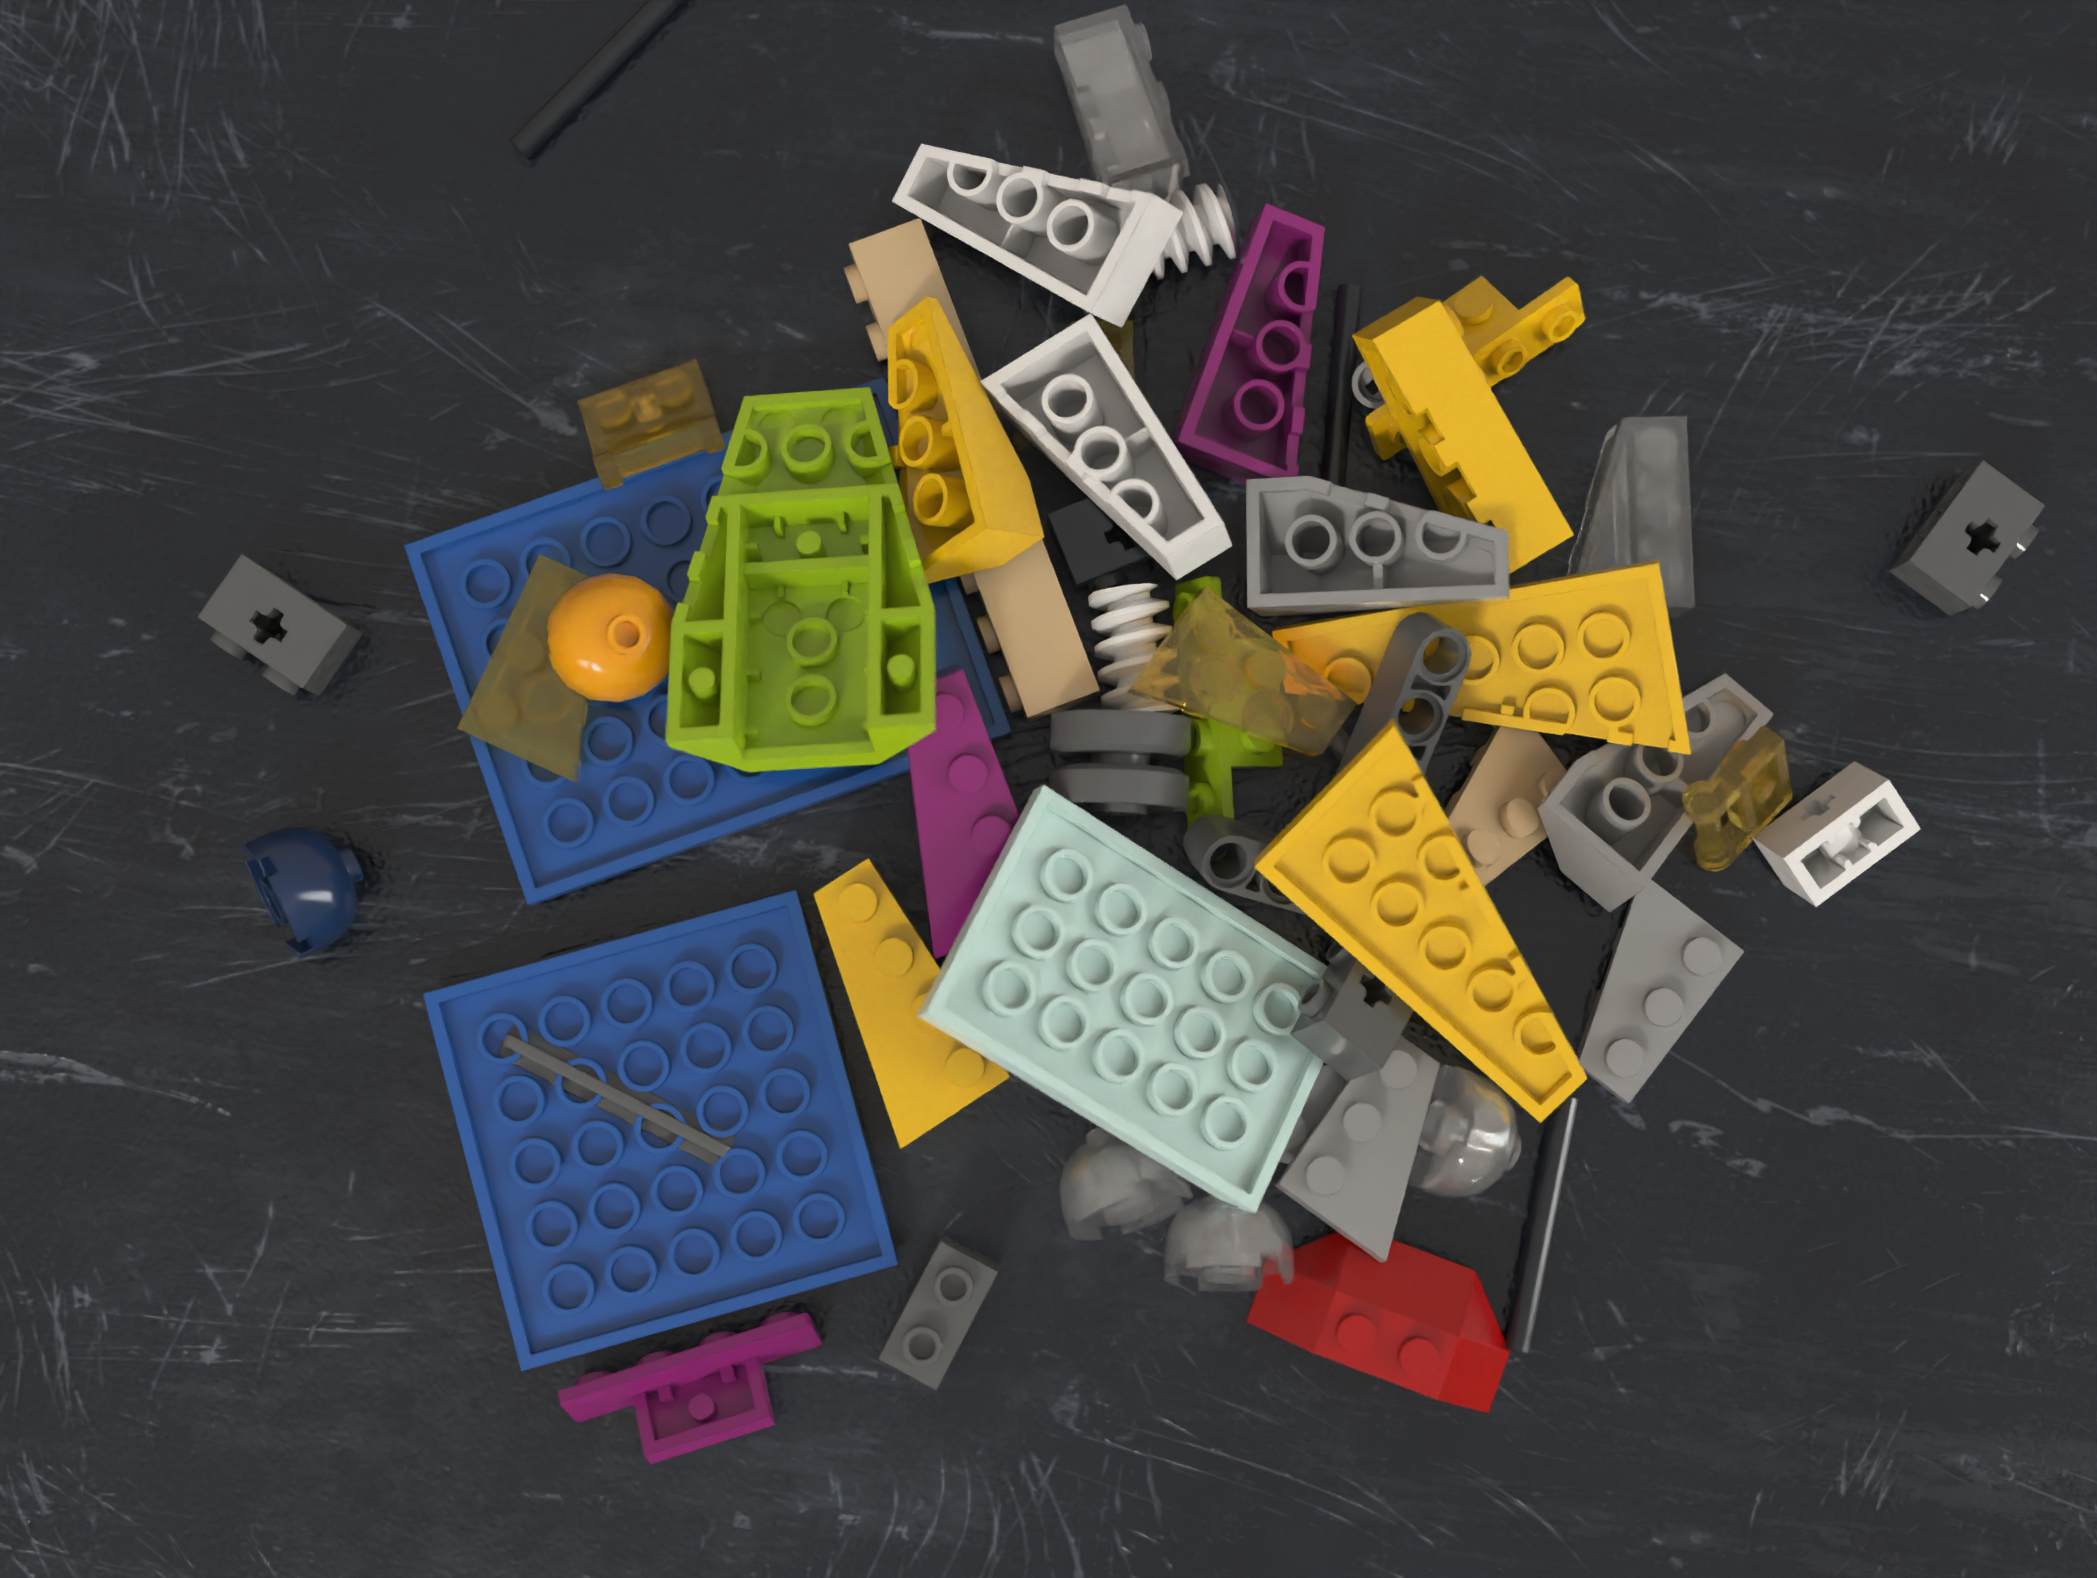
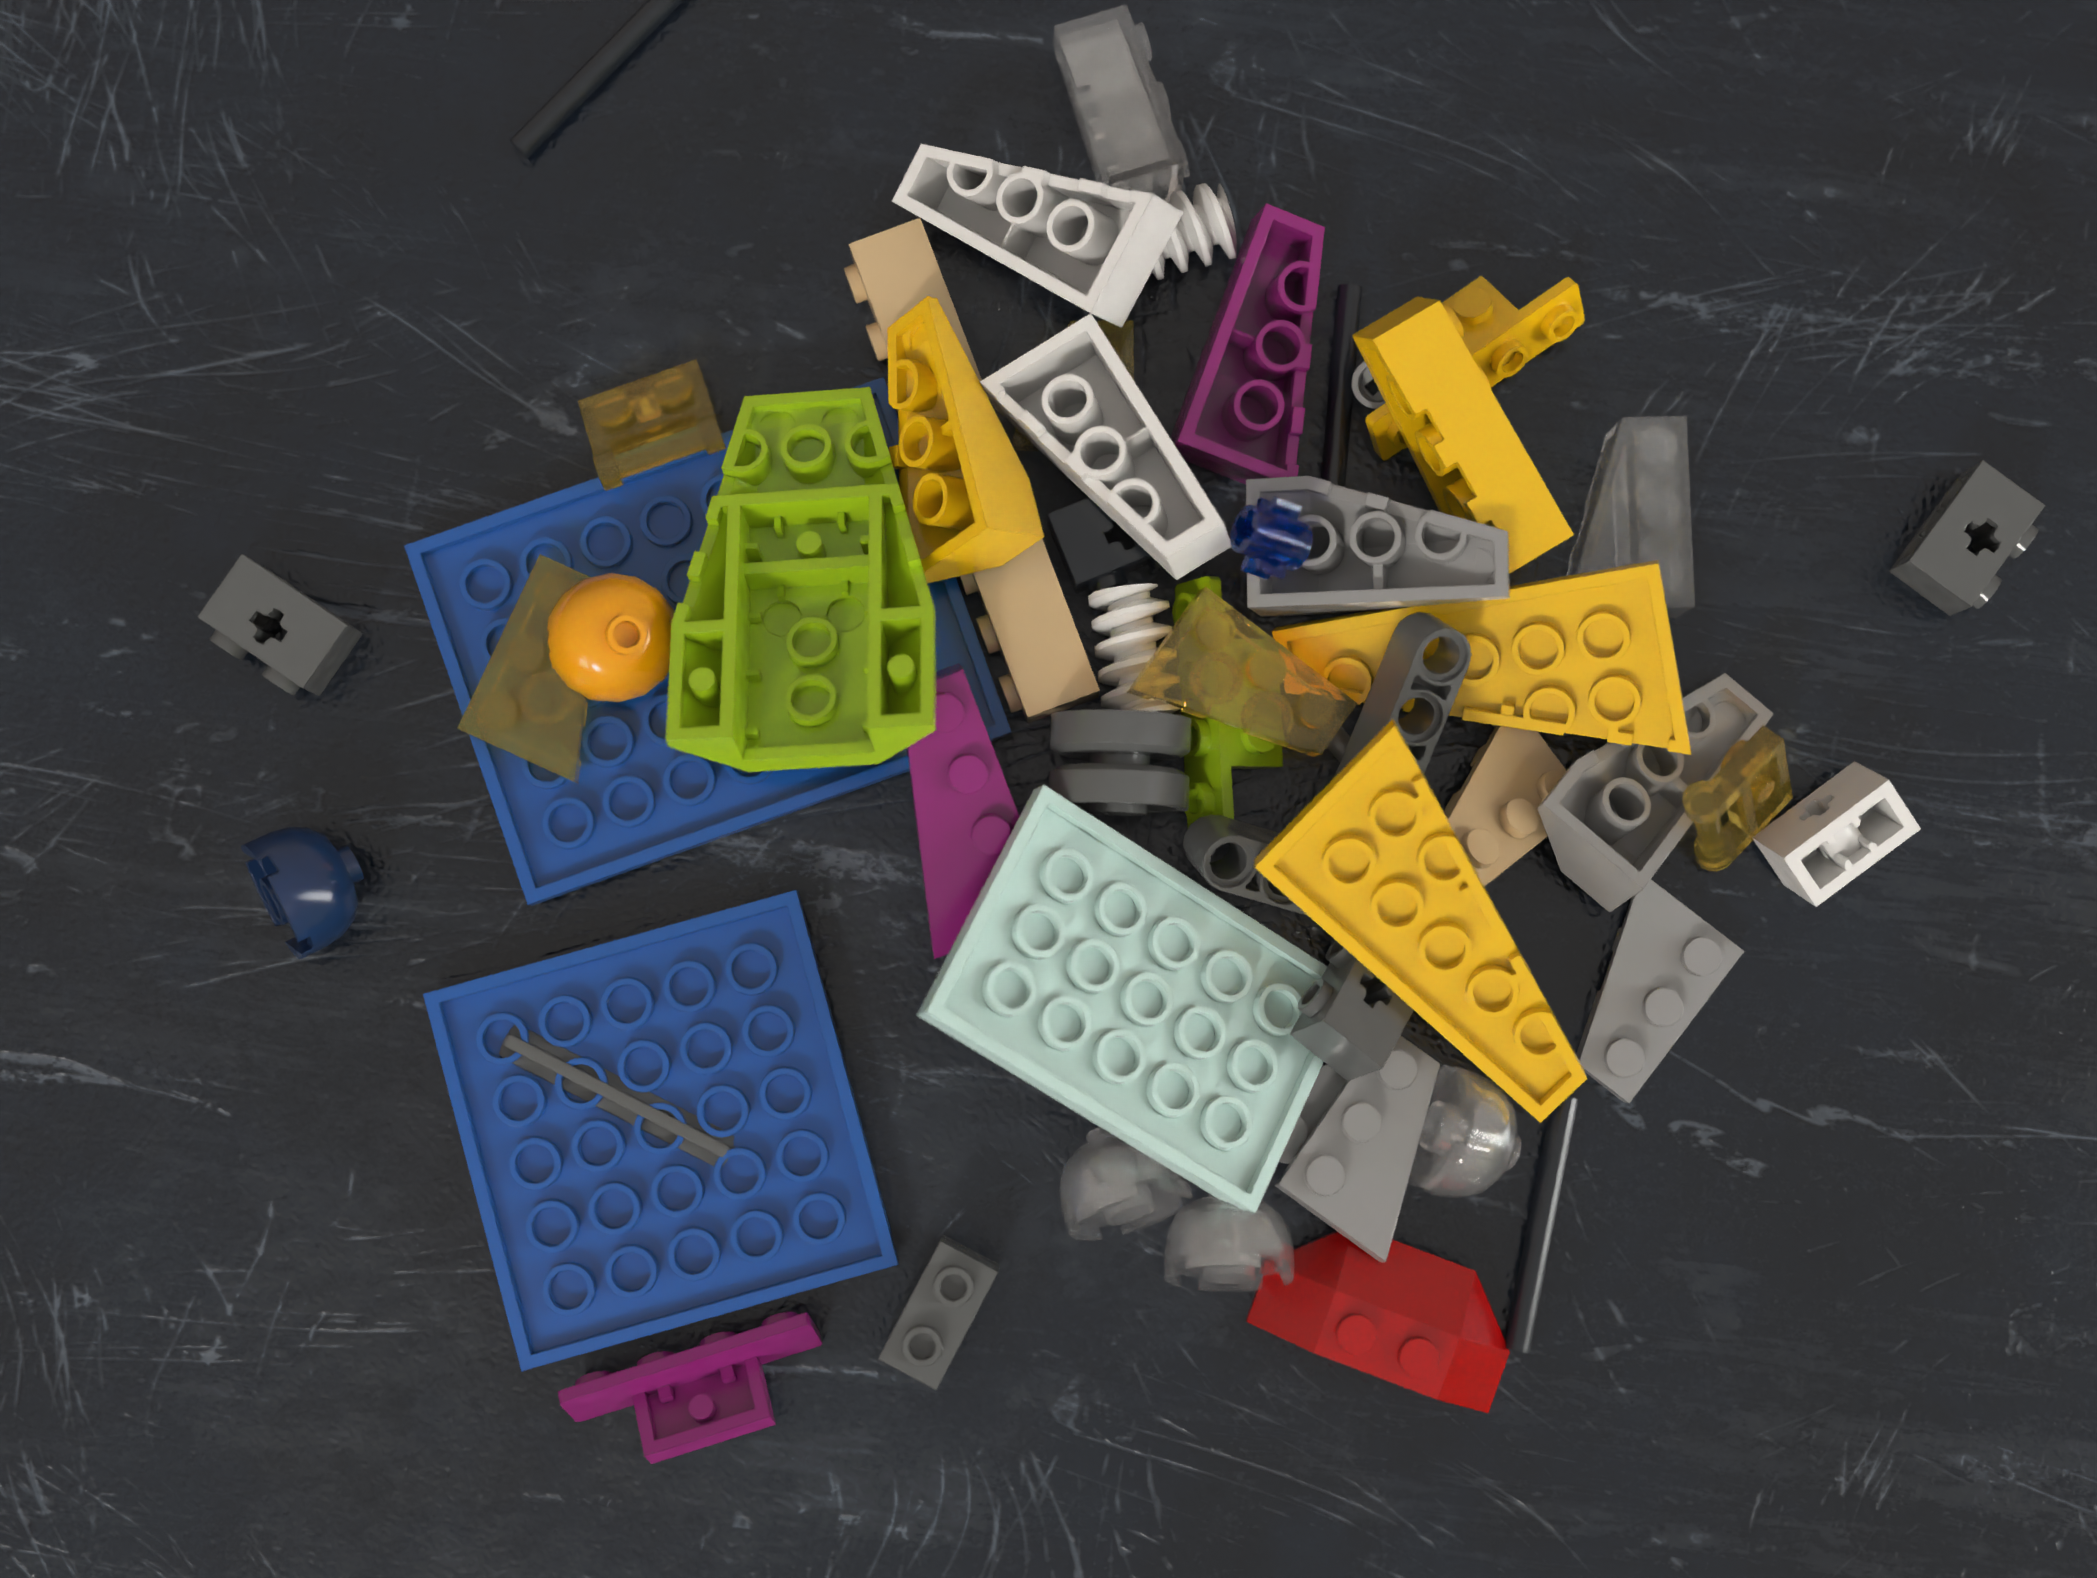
yellow wedge [814,858,1011,1149] -> none
none -> clear blue gear [1230,496,1313,580]

